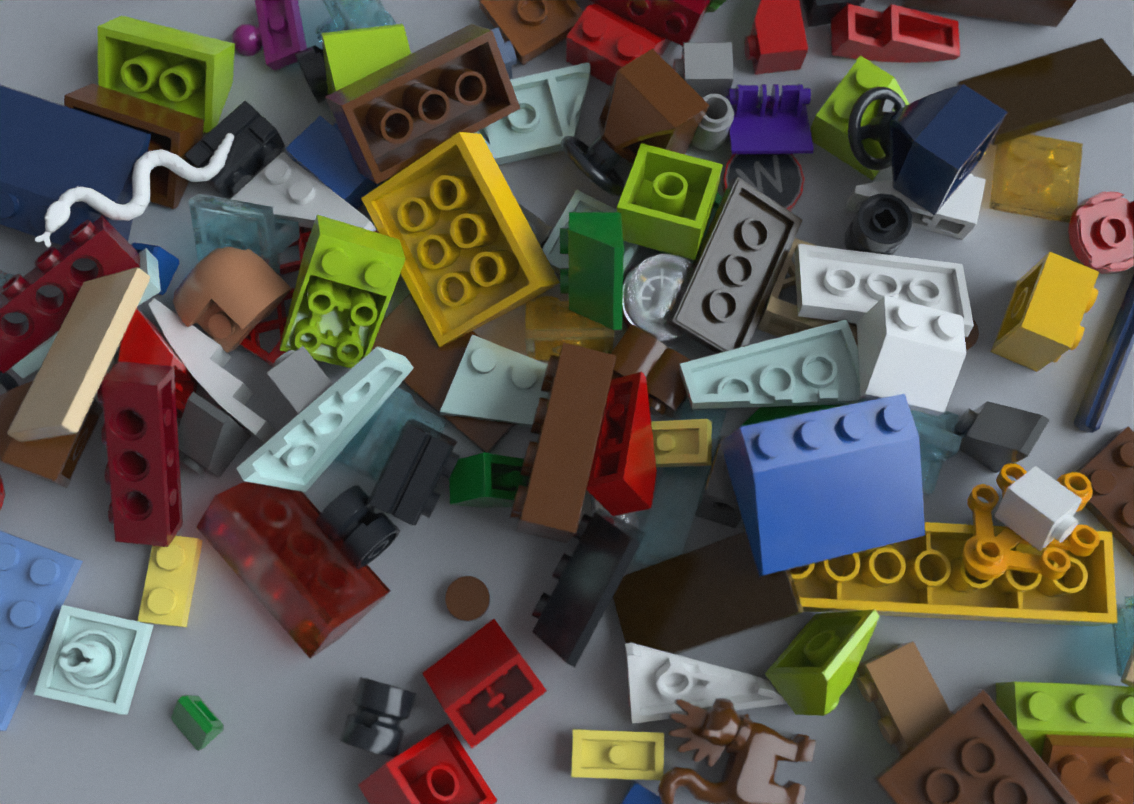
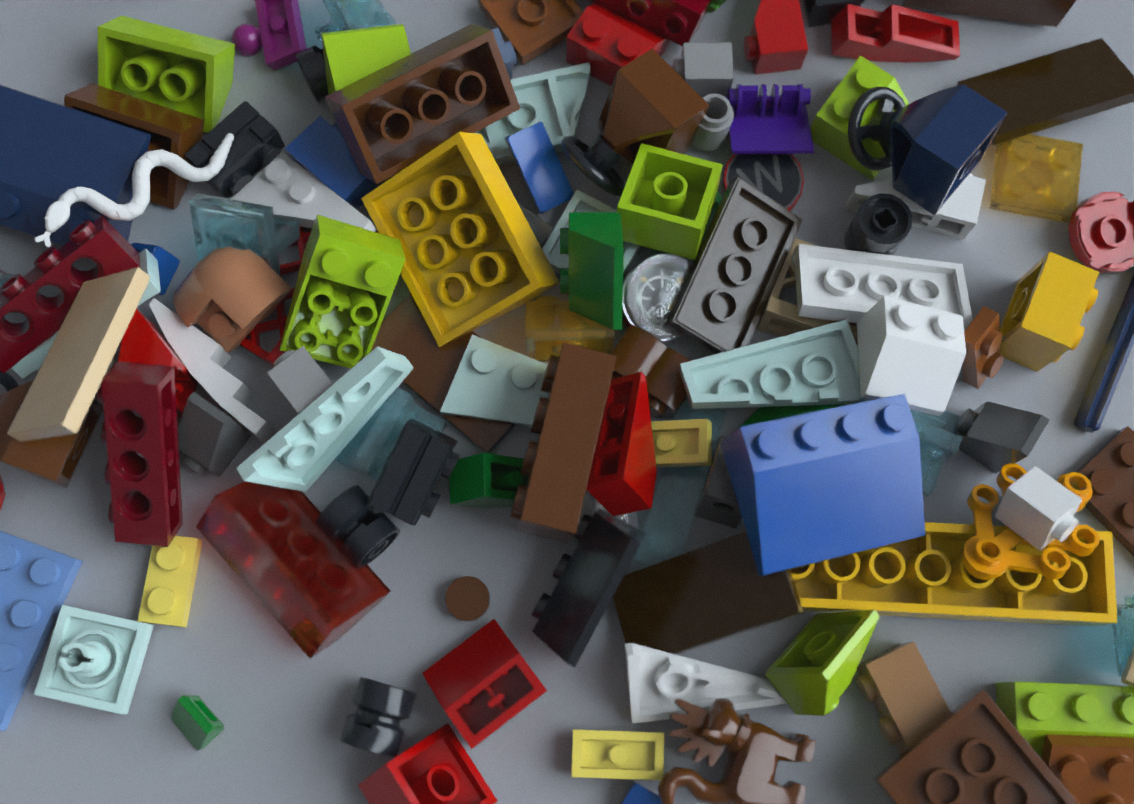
none -> blue slope [504,121,574,214]
none -> dark orange plate [962,306,1004,389]

